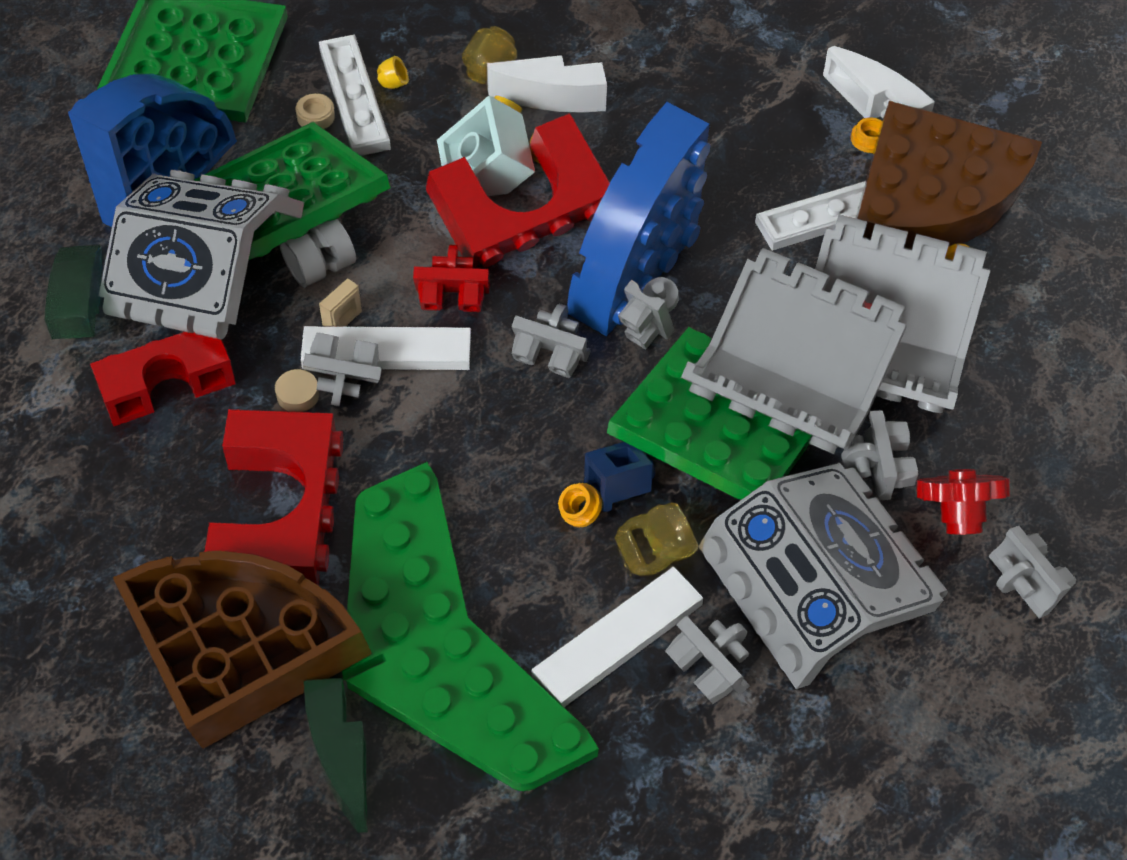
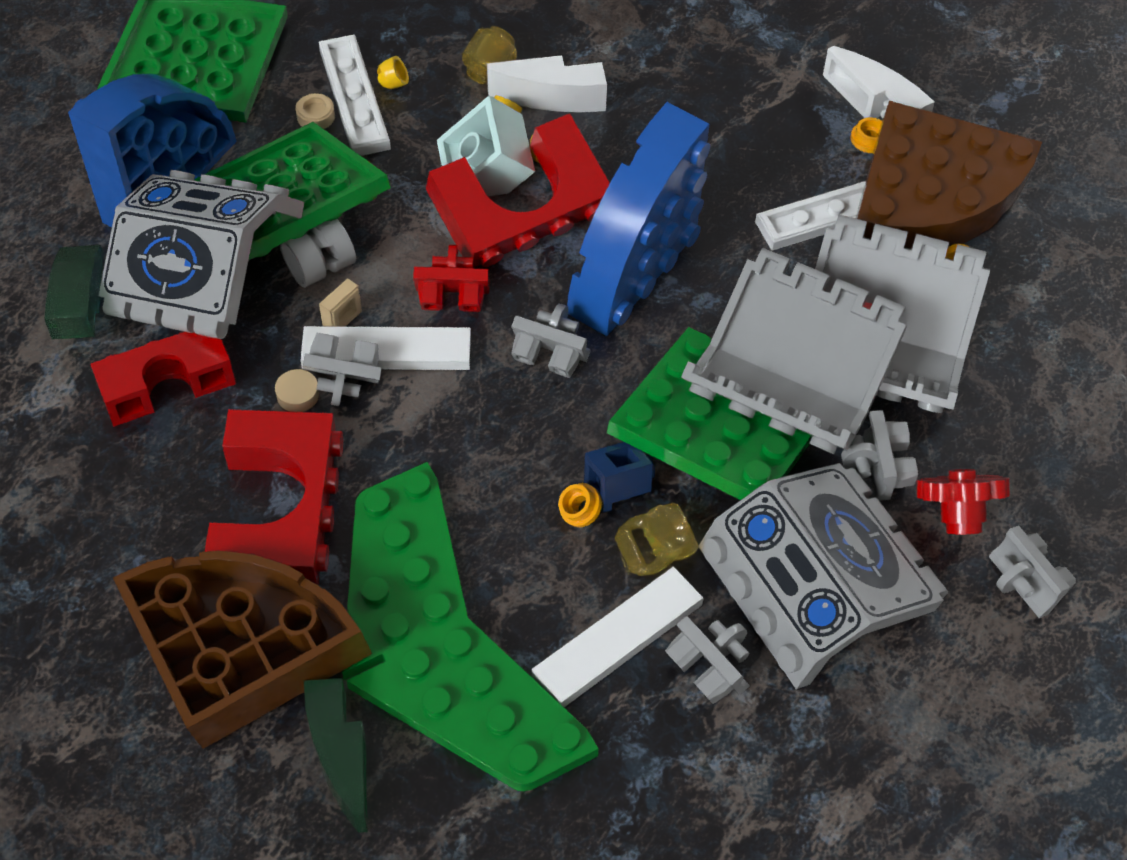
light grey hips [618,277,679,349] -> none

